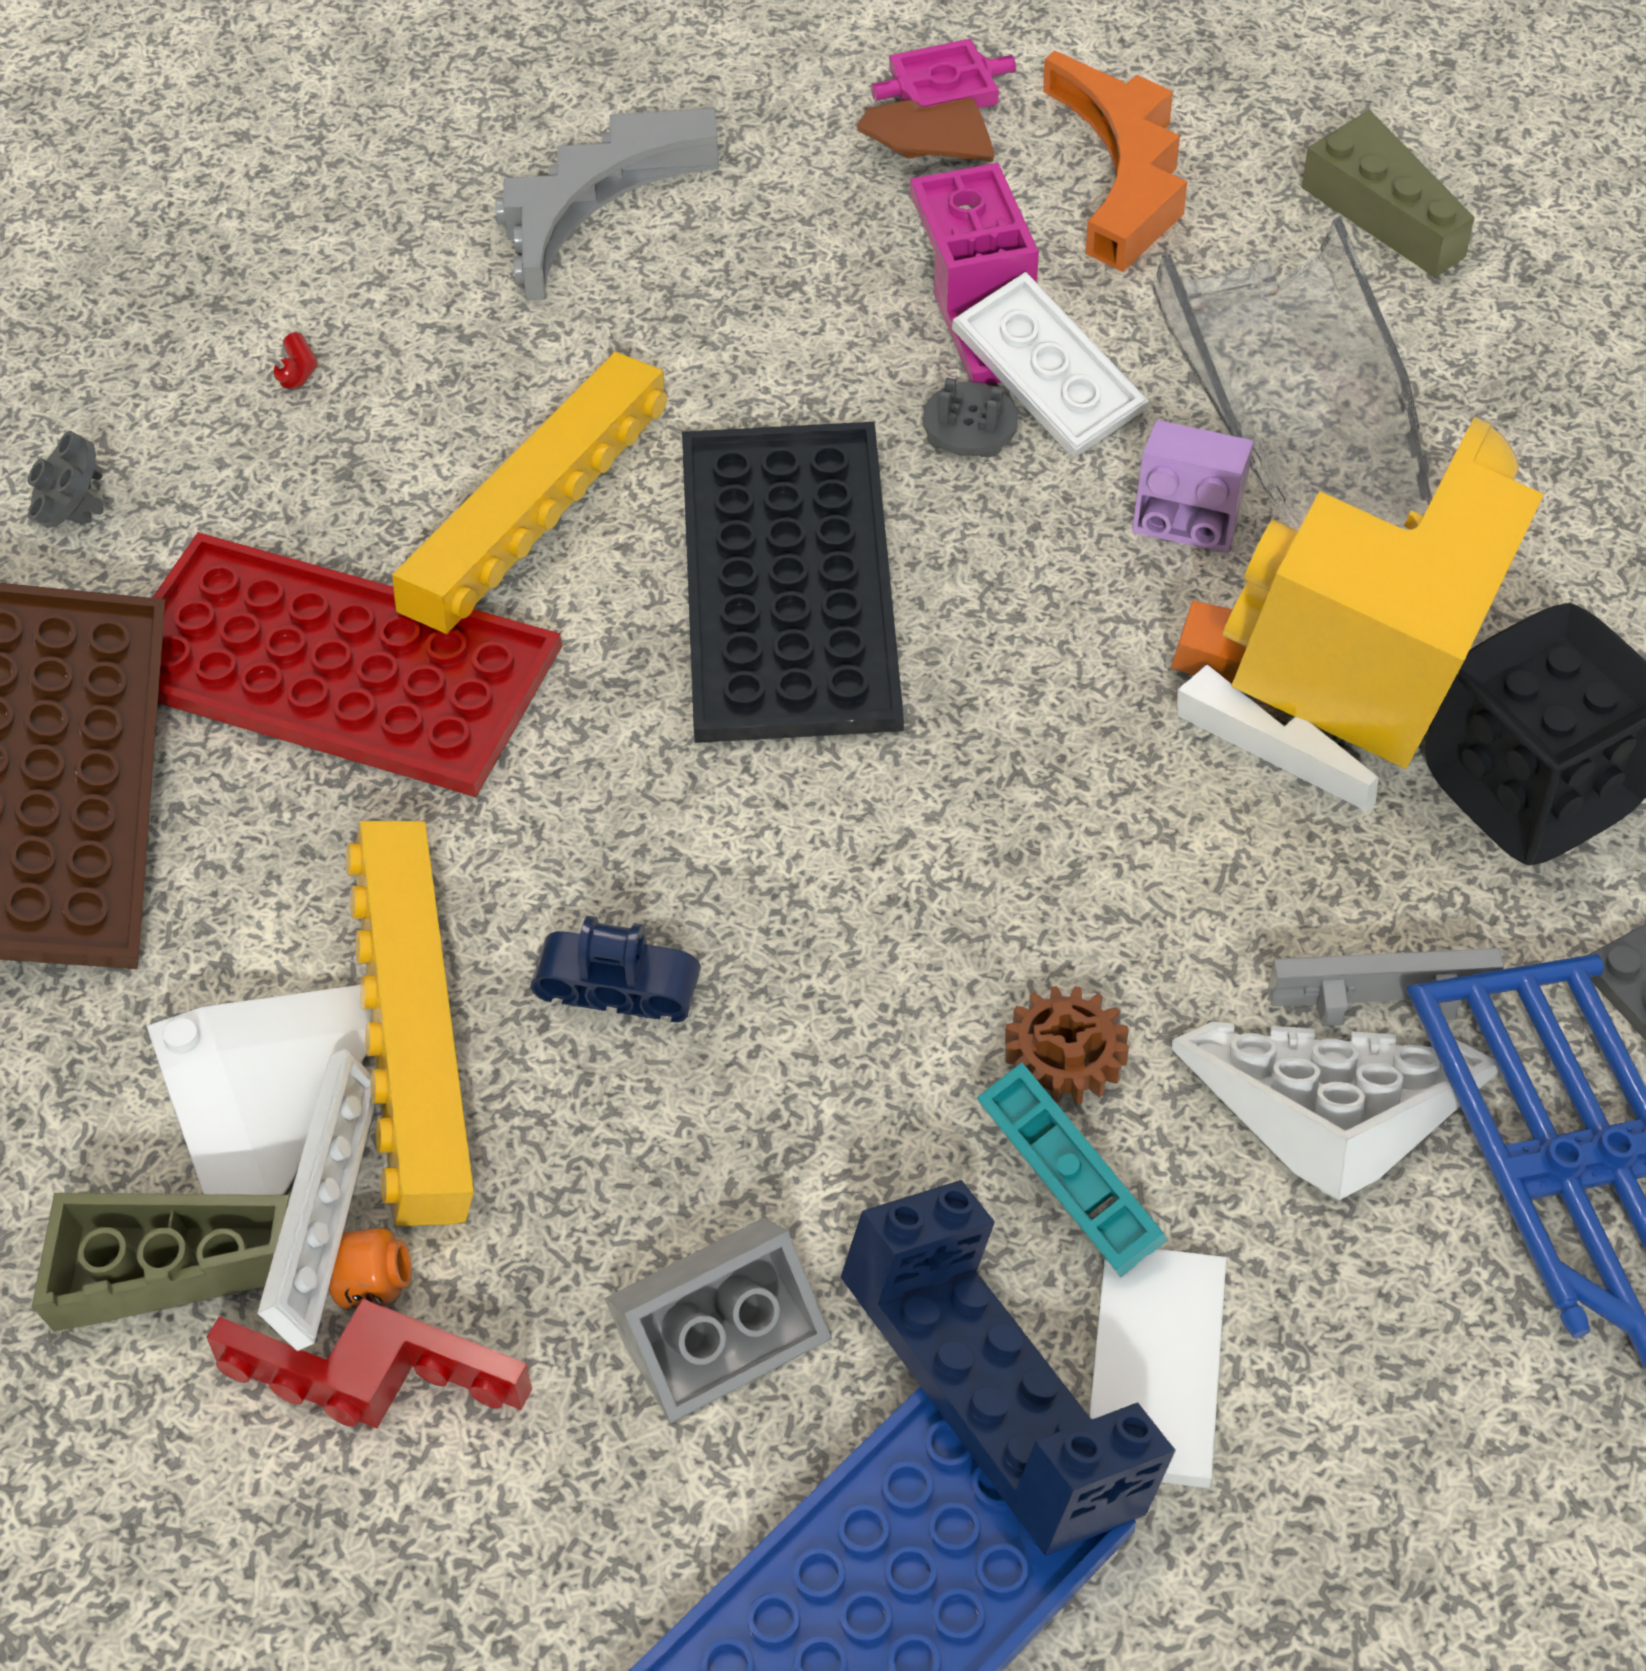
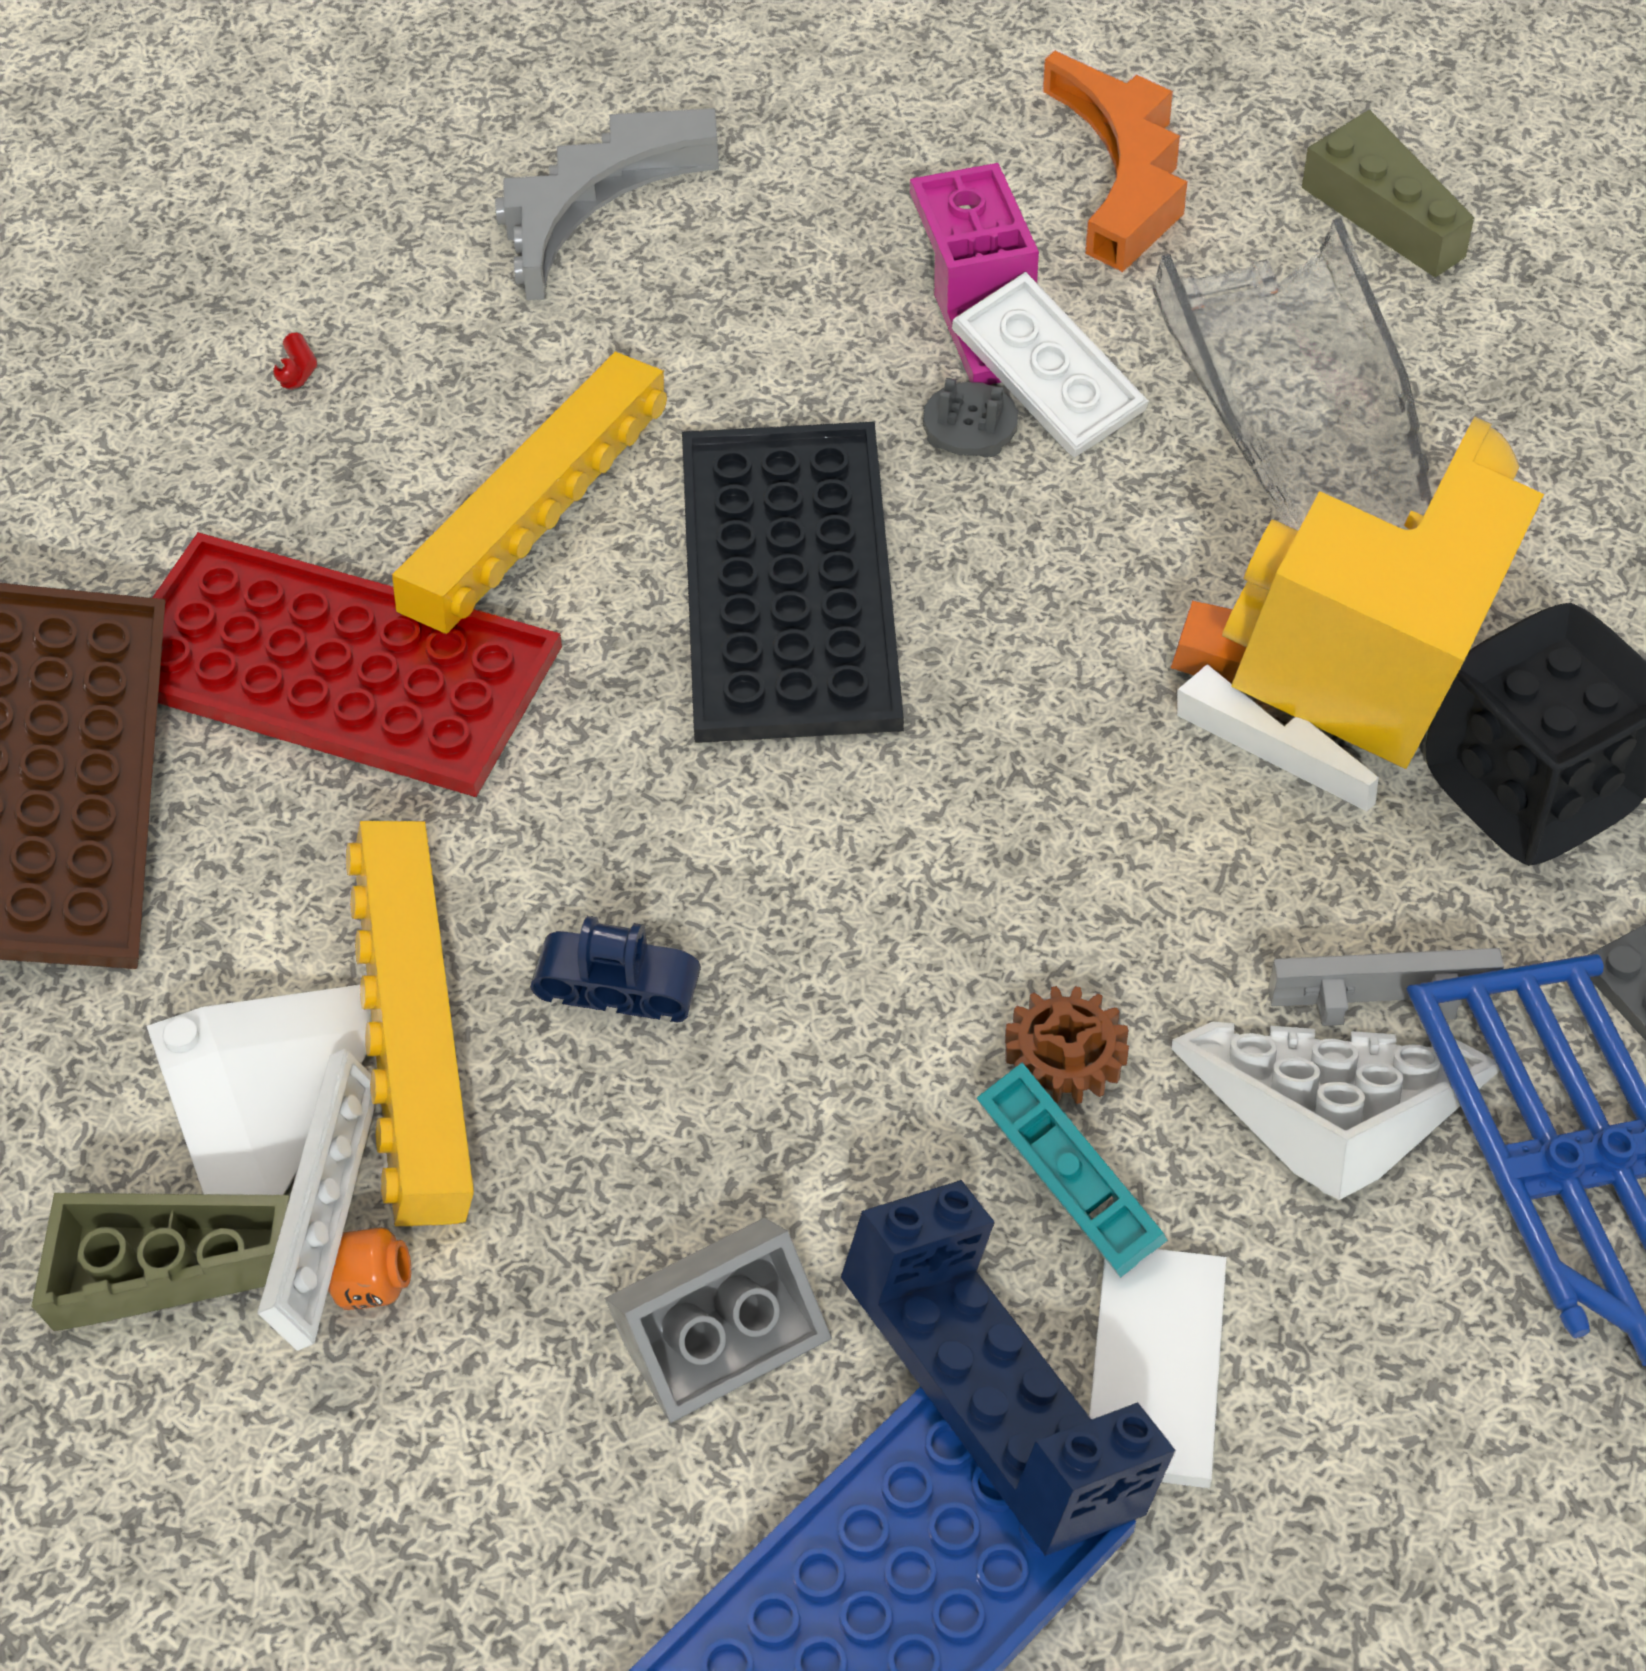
dark grey plate [28,431,103,528] -> none
red bracket [207,1299,532,1429] -> none
dark orange panel [857,97,994,162] -> none
dark pink plate [871,38,1016,108] -> none
lavender slope [1132,420,1254,553] -> none

